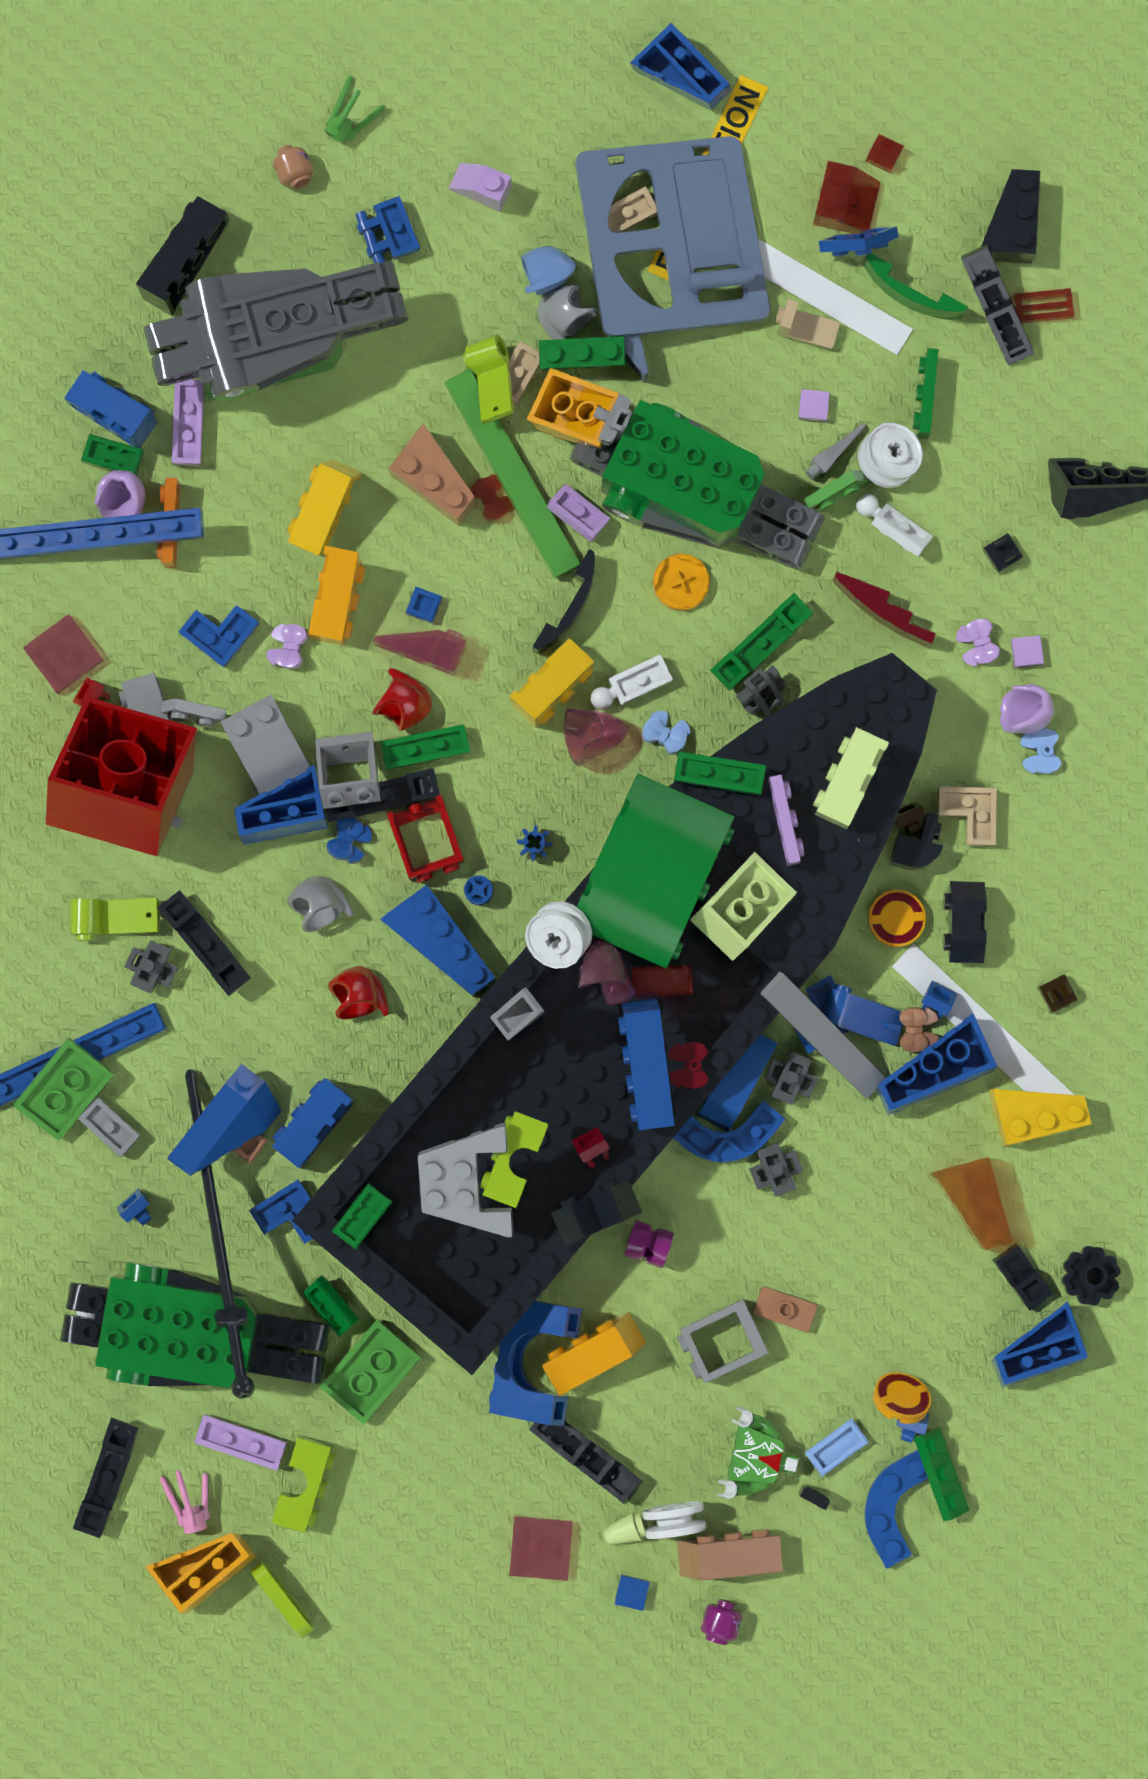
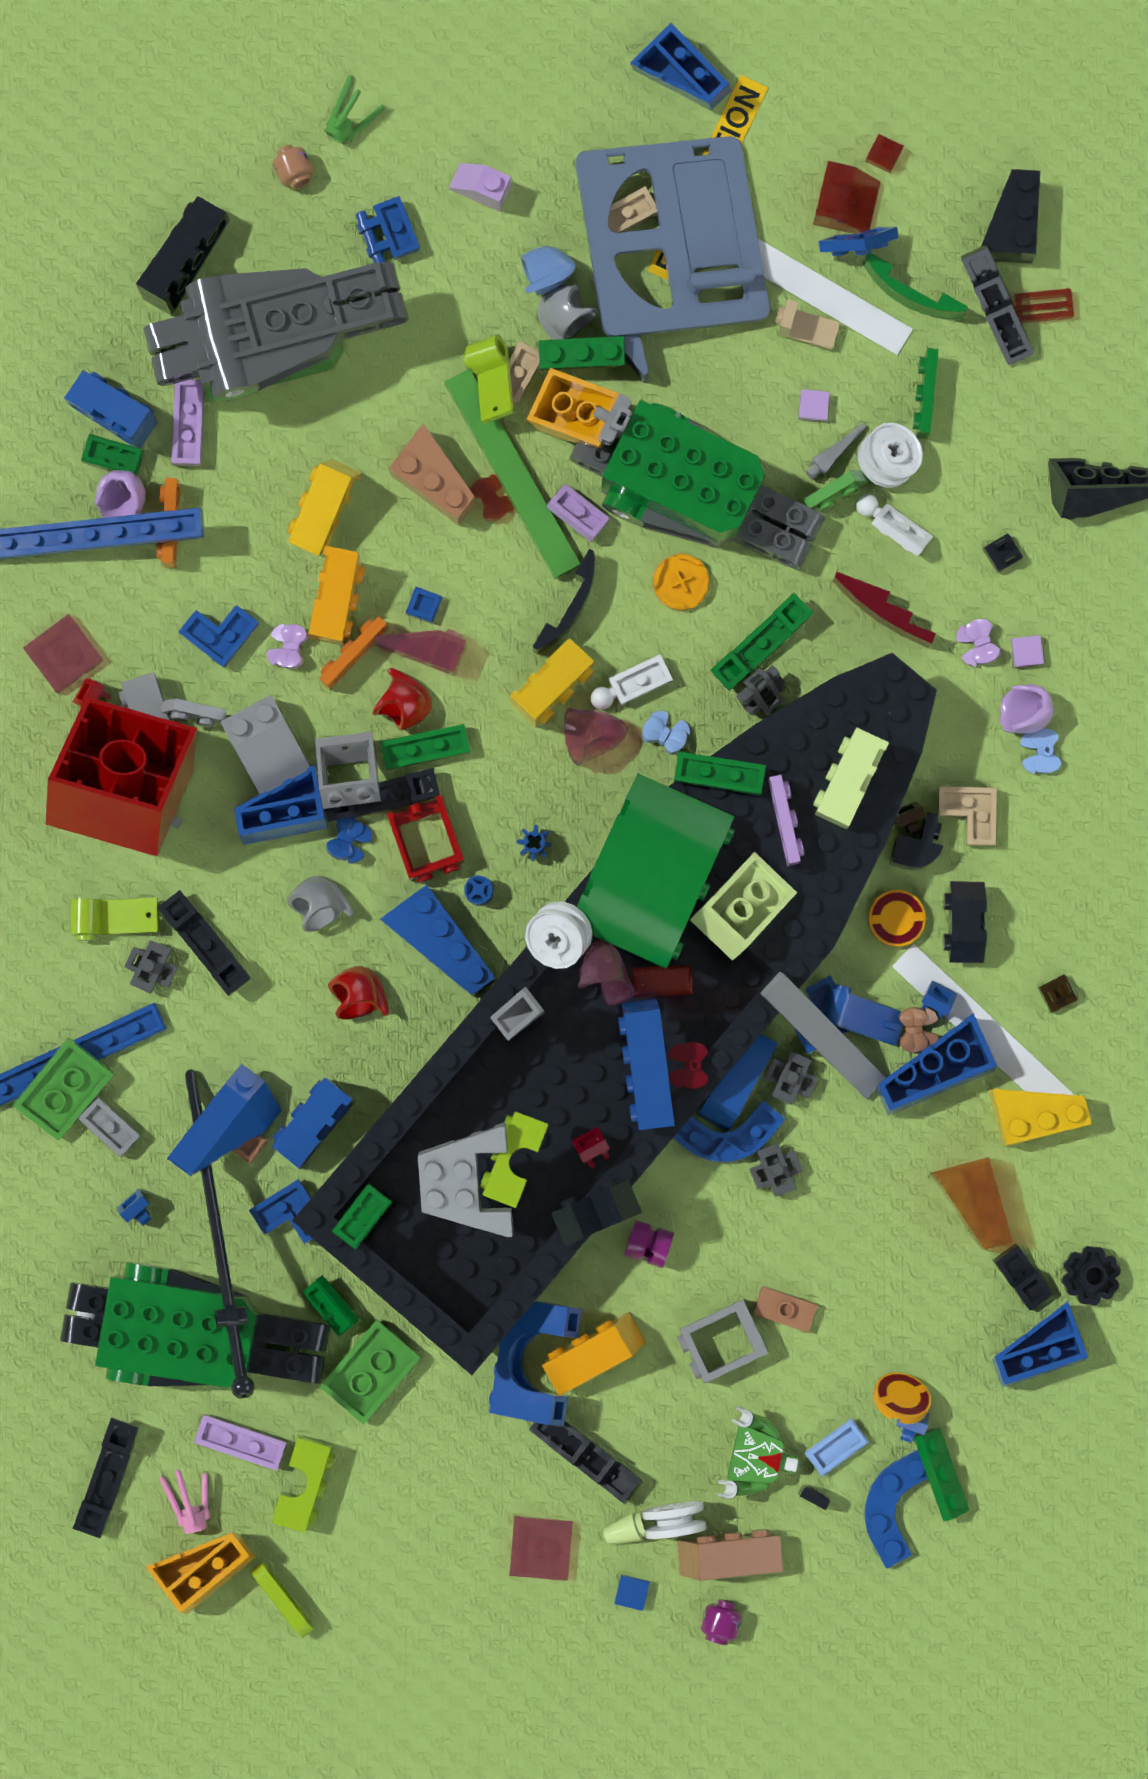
none -> orange plate [319,616,389,690]

